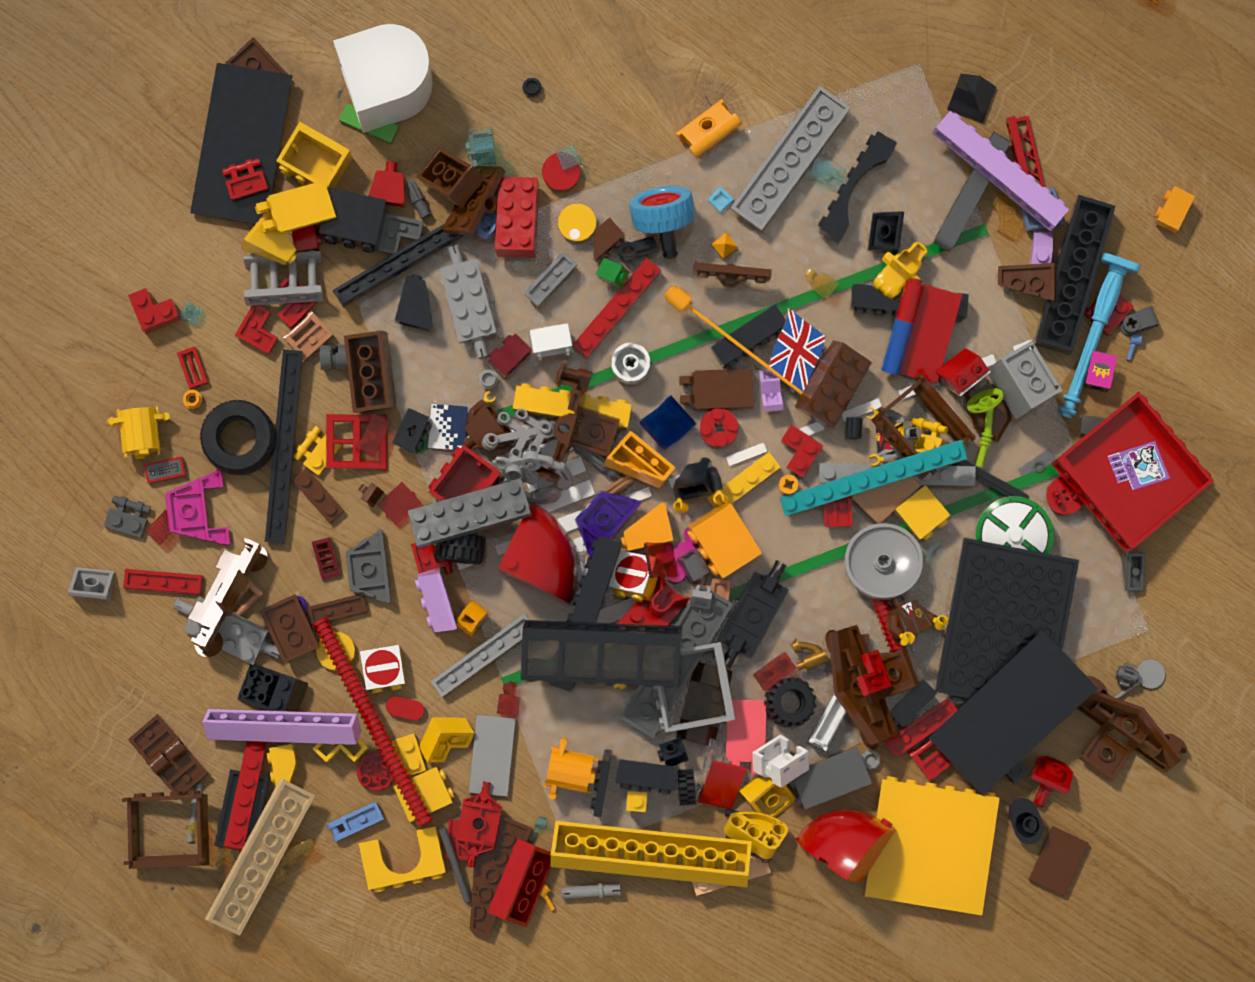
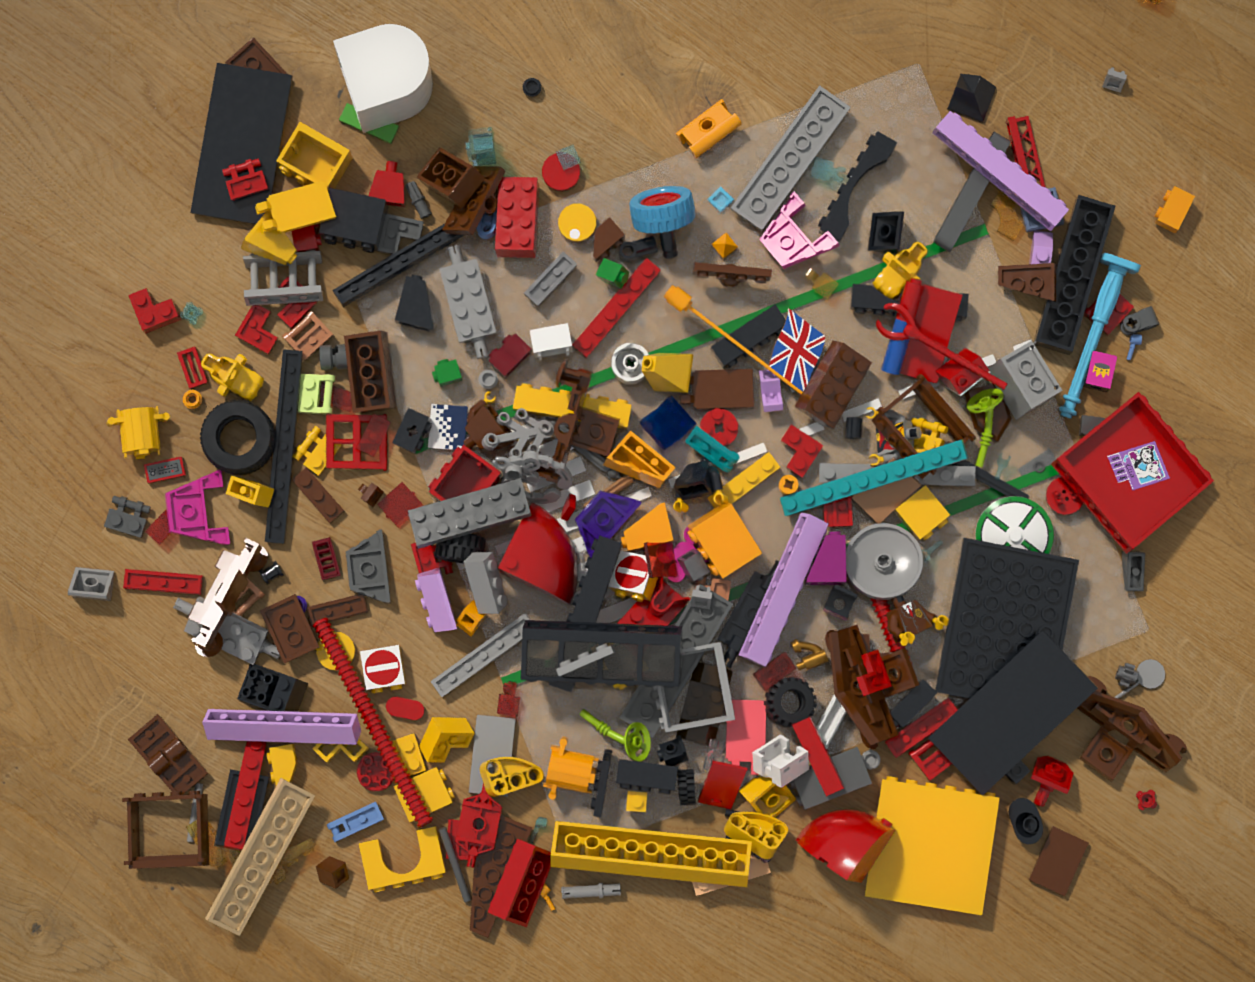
none -> yellow piece [201,353,264,402]
none -> yellow brick [226,475,274,507]
none -> black bush [259,561,284,585]
none -> yellowish green plate [298,374,335,414]
none -> reddish brown panel [316,856,349,889]
none -> clear red plate [319,382,352,412]
none -> green brick [432,359,462,387]
none -> light grey brick [463,552,507,614]
none -> yellow beam [479,757,544,797]
none -> light grey plate [556,643,615,676]
none -> red tile [561,493,576,521]
none -> lime dish [579,709,651,762]
none -> yellow slope [641,353,693,393]
none -> teal plate [685,426,740,473]
none -> lavender brick [739,513,828,667]
none -> wing [759,192,840,269]
none -> red tile [792,716,845,796]
none -> magenta slope [805,531,846,585]
none -> black piece [823,585,858,621]
none -> red piece [876,303,1008,390]
none -> clear light blue hand [995,453,1011,480]
none -> light grey tile [1102,67,1127,93]
none -> red plate [1136,789,1157,810]

